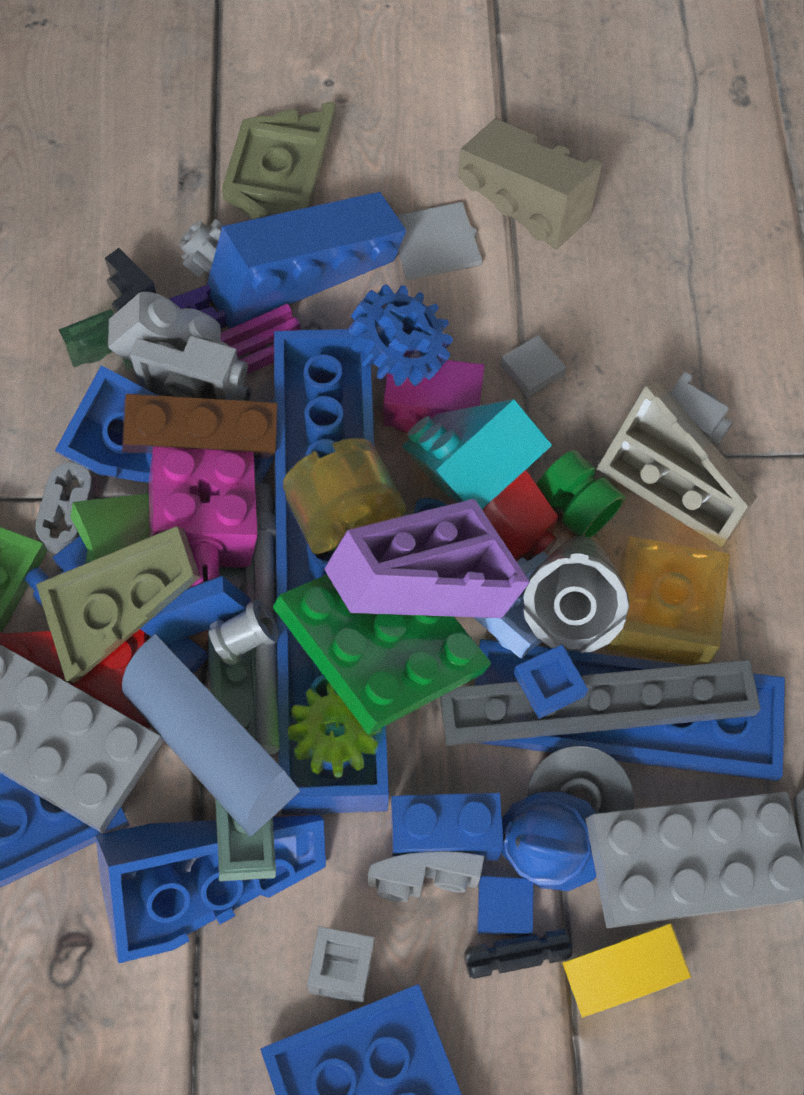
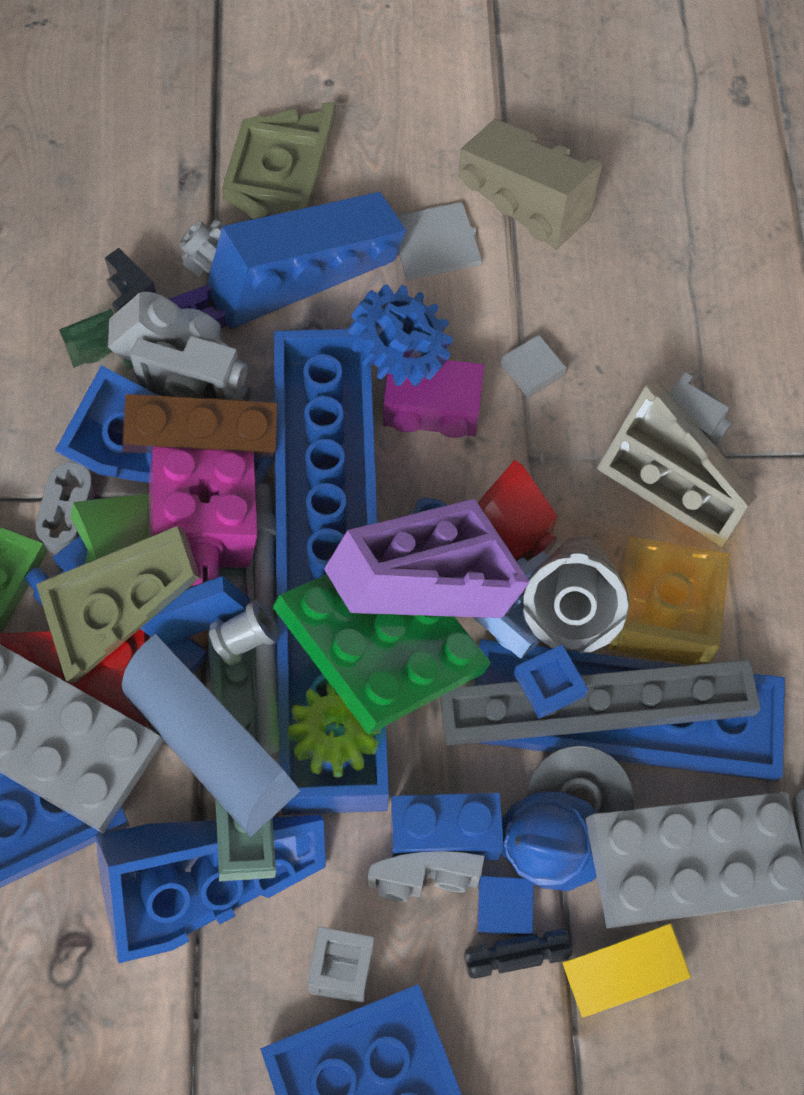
dark pink tile [220,304,301,375] -> none
clear yellow brick [283,438,407,554] -> none
teal wedge [402,399,552,509] -> none
green wheel [536,450,626,538] -> none

